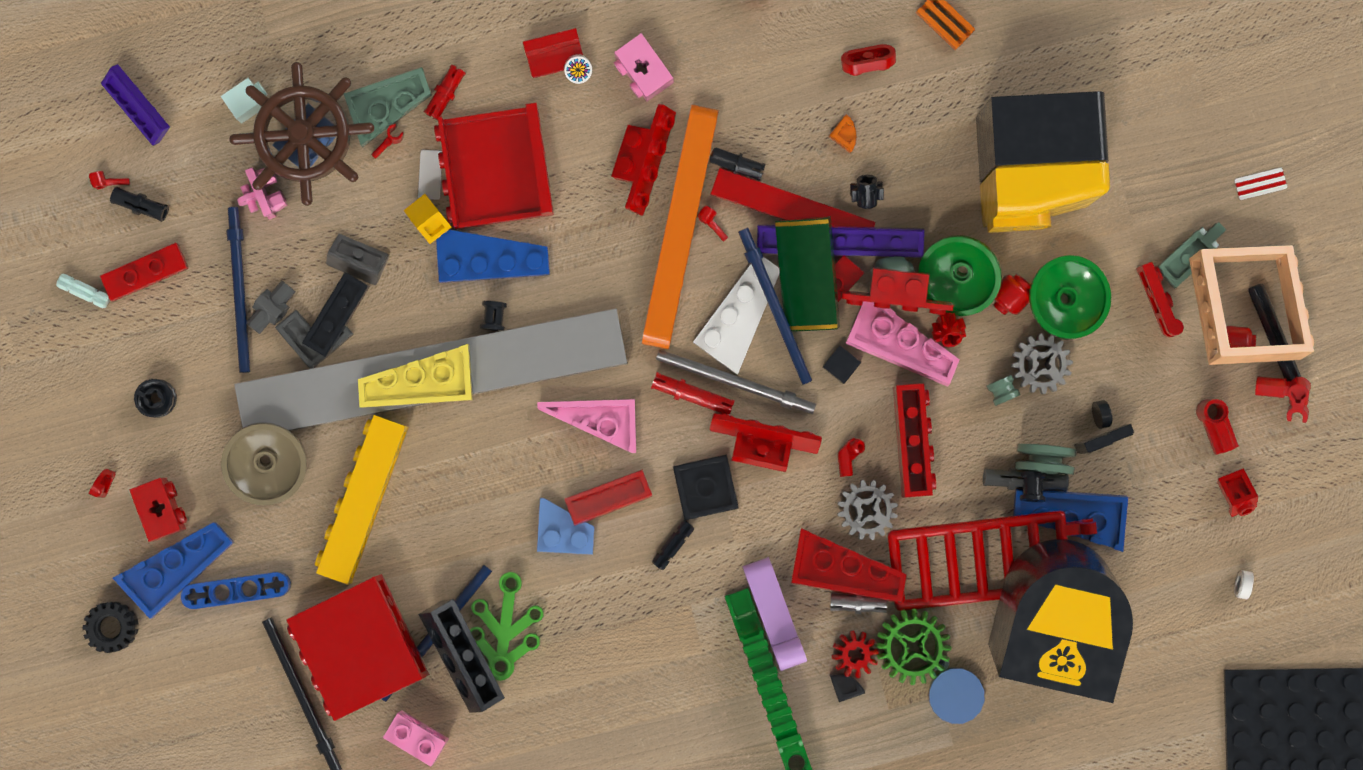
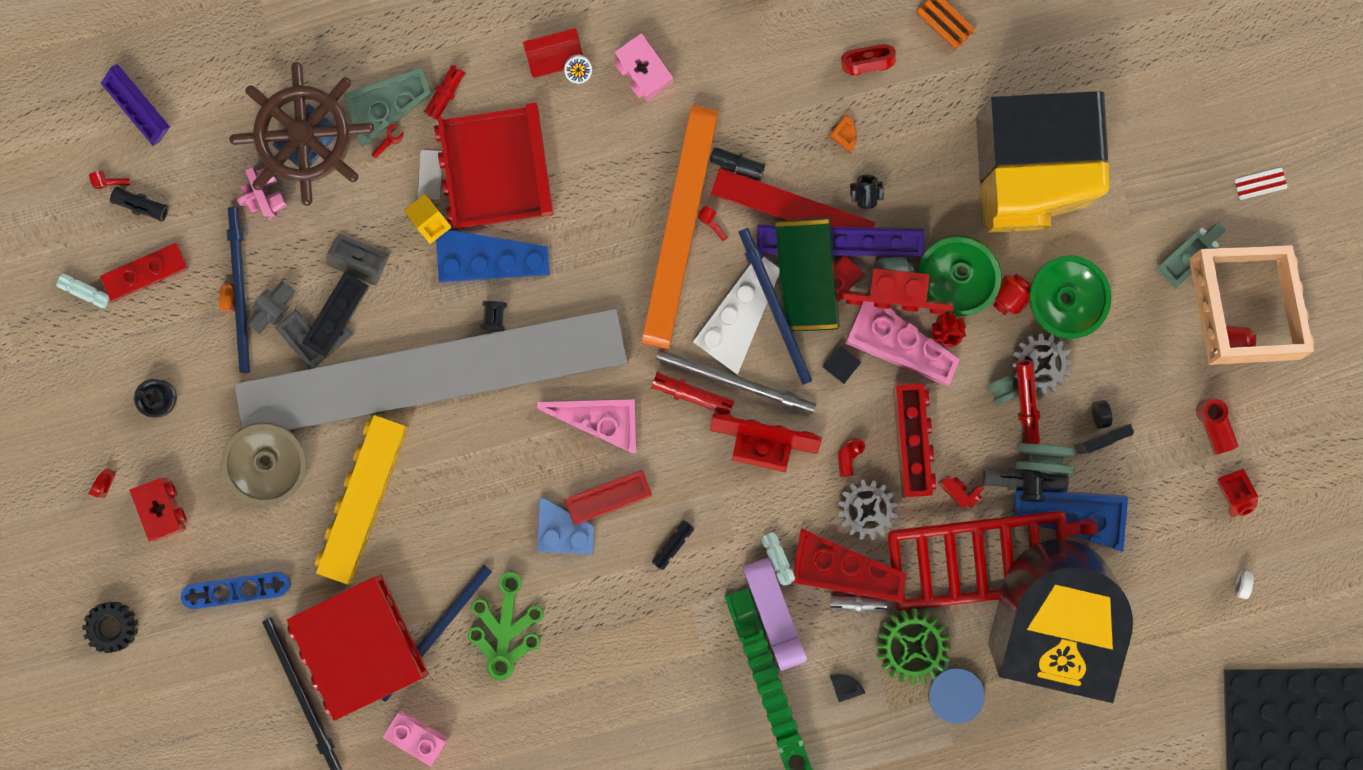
blue wing [113,522,235,619] -> none
light aqua brick [221,78,268,124] -> none
light yellow wing [358,344,473,408] -> none
black brick [418,599,505,713] -> none
red bracket [611,104,676,216] -> none
black tile [673,454,739,520] -> none
red gear [831,630,879,678] -> none
red plate [1136,262,1184,338] -> none
black axle [1248,284,1301,382] -> none
red bar [1255,376,1311,423] -> none
none -> orange tile [219,284,235,312]
none -> light aqua axle [761,532,795,586]
none -> red bracket [938,476,984,508]
none -> red pin [1015,360,1041,444]

